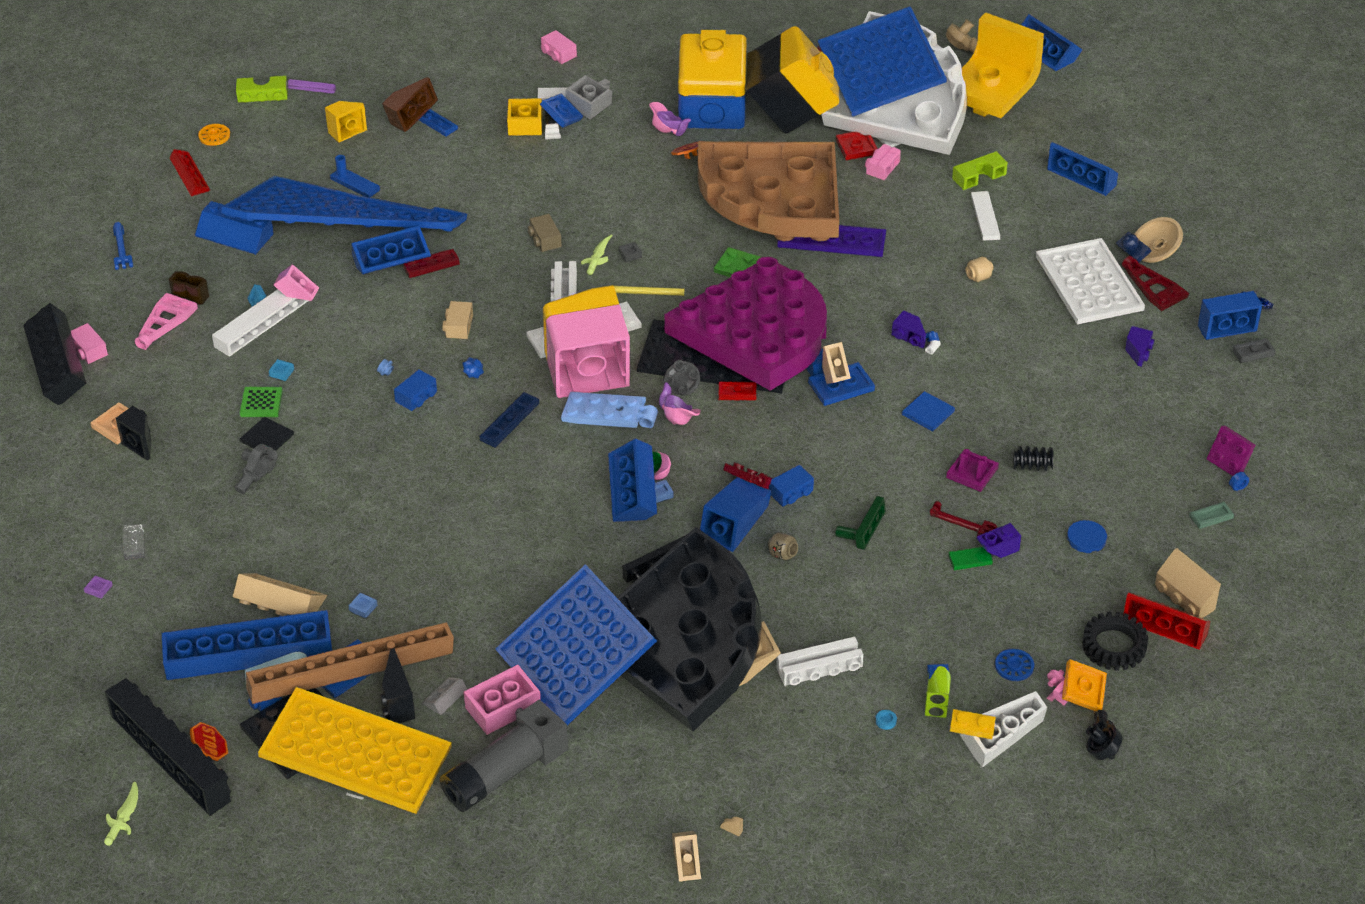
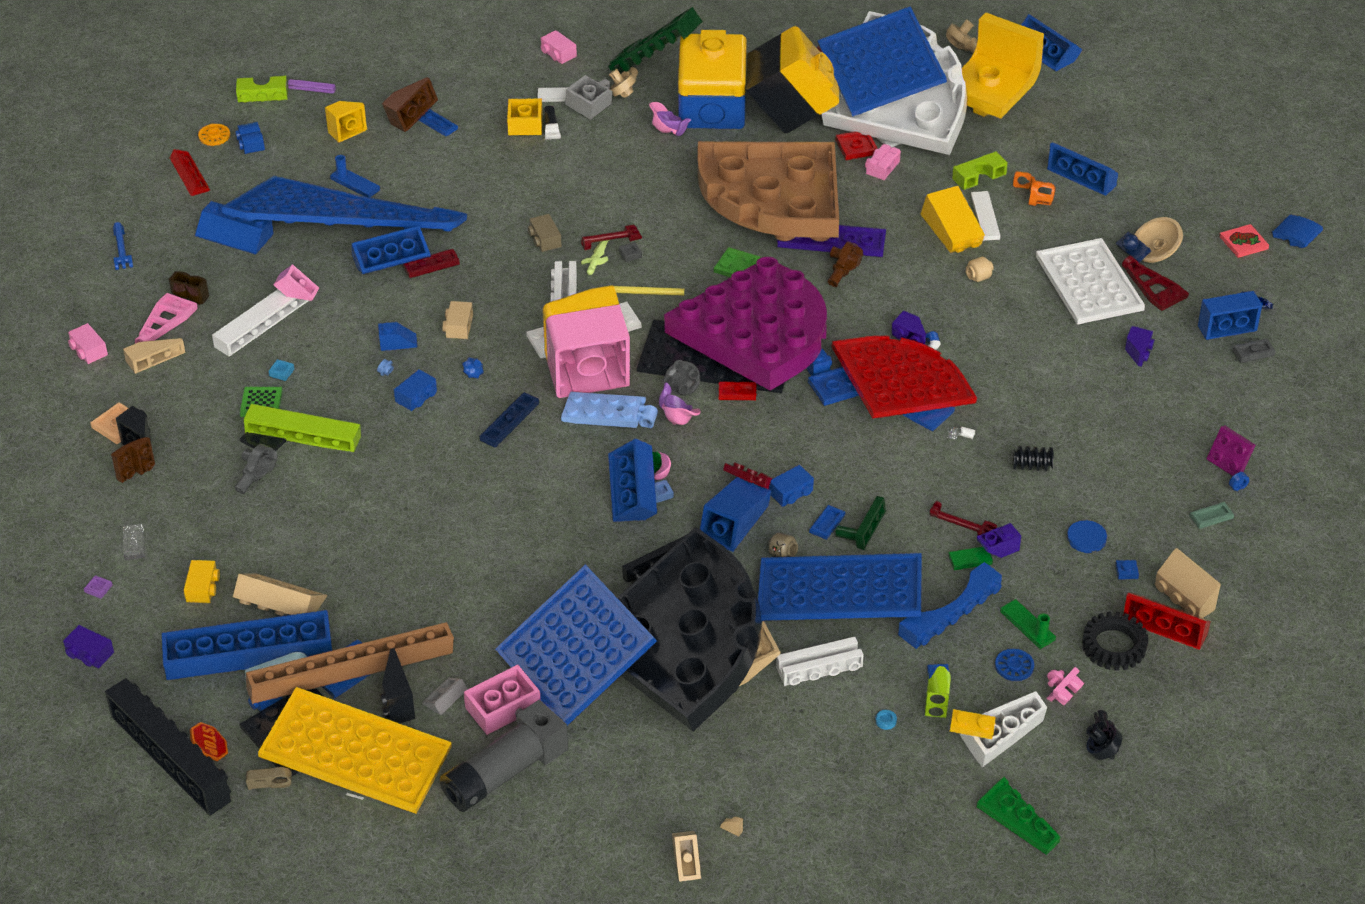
black brick [23,303,87,405] -> none
yellowish green piece [104,781,138,846] -> none
dark azure plate [247,284,266,307] -> none
medium blue plate [349,593,378,619] -> none
blue tile [540,94,583,128] -> none
orange piece [671,142,698,159] -> none
tan slope [822,342,851,384] -> none
magenta plate [946,449,999,492] -> none
light orange tile [1062,659,1107,712] -> none
none -> dark purple brick [63,625,114,669]
none -> reddish brown slope [111,437,155,483]
none -> tan slope [123,338,185,374]
none -> yellow brick [184,560,220,603]
none -> blue brick [235,122,265,154]
none -> lime brick [244,404,361,452]
none -> dark tan piece [246,767,292,790]
none -> blue slope [378,322,417,351]
none -> dark red hinge [581,225,642,251]
none -> dark green window [608,7,703,74]
none -> tan pin [609,67,638,98]
none -> blue plate [758,553,922,621]
none -> blue tile [809,505,845,540]
none -> reddish brown pin [828,241,863,287]
none -> red plate [831,336,977,419]
none -> blue arch [898,562,1002,649]
none -> yellow slope [921,186,985,253]
none -> arm [947,427,975,440]
none -> green wing [977,777,1061,855]
none -> green piece [1000,599,1056,649]
none -> orange piece [1013,171,1056,206]
none -> blue plate [1115,560,1139,579]
none -> coral tile [1220,224,1269,258]
none -> blue slope [1272,215,1323,248]

